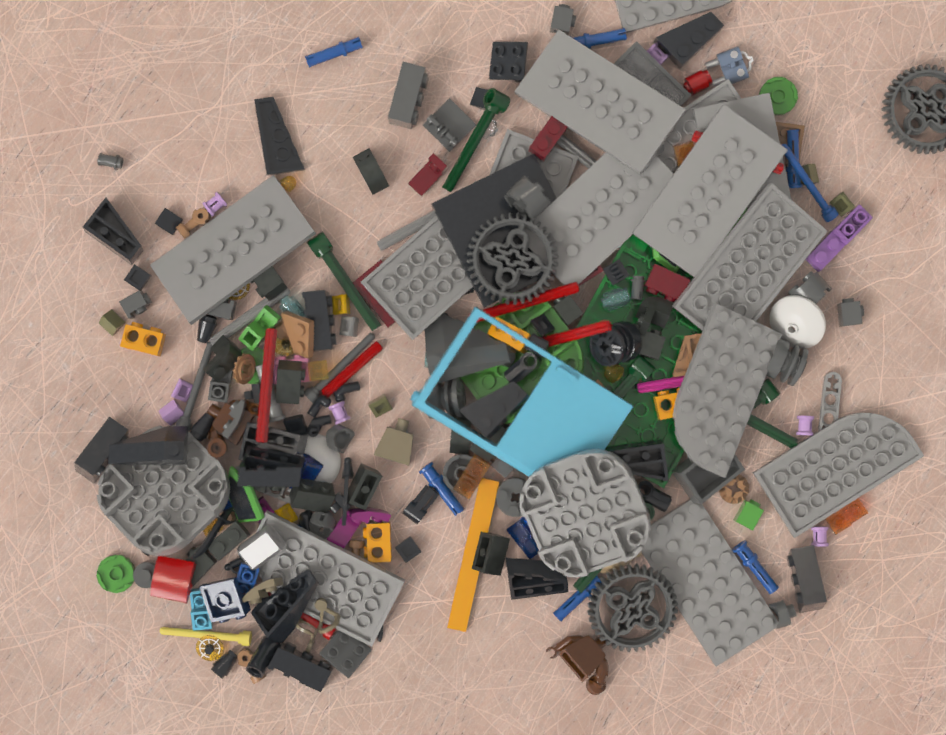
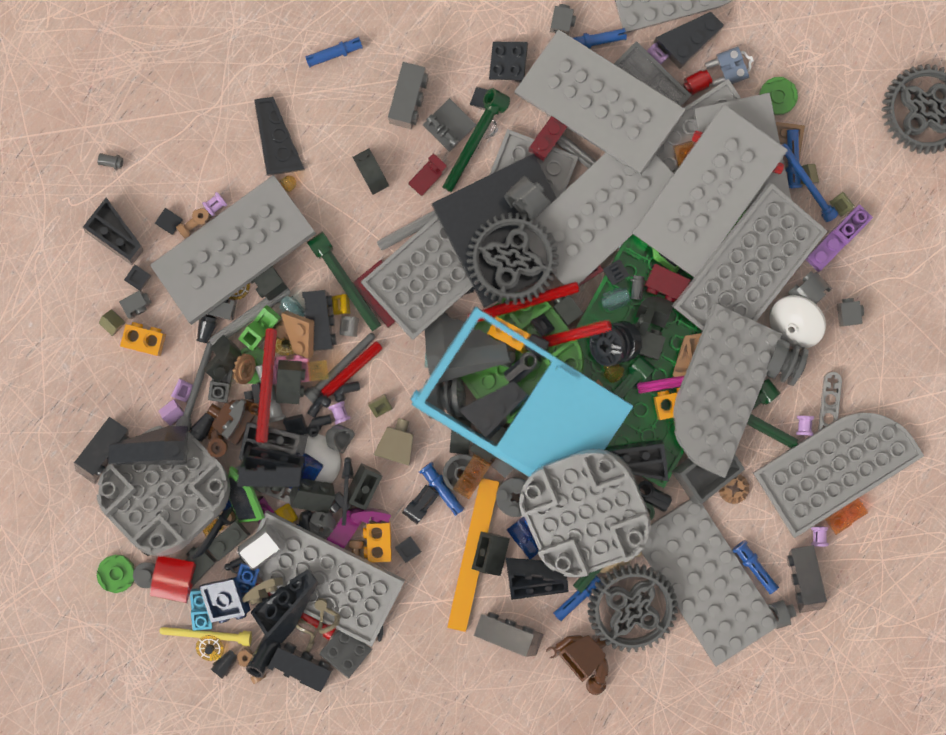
bright green brick [733,499,764,531] -> none
none -> wedge [474,611,544,657]

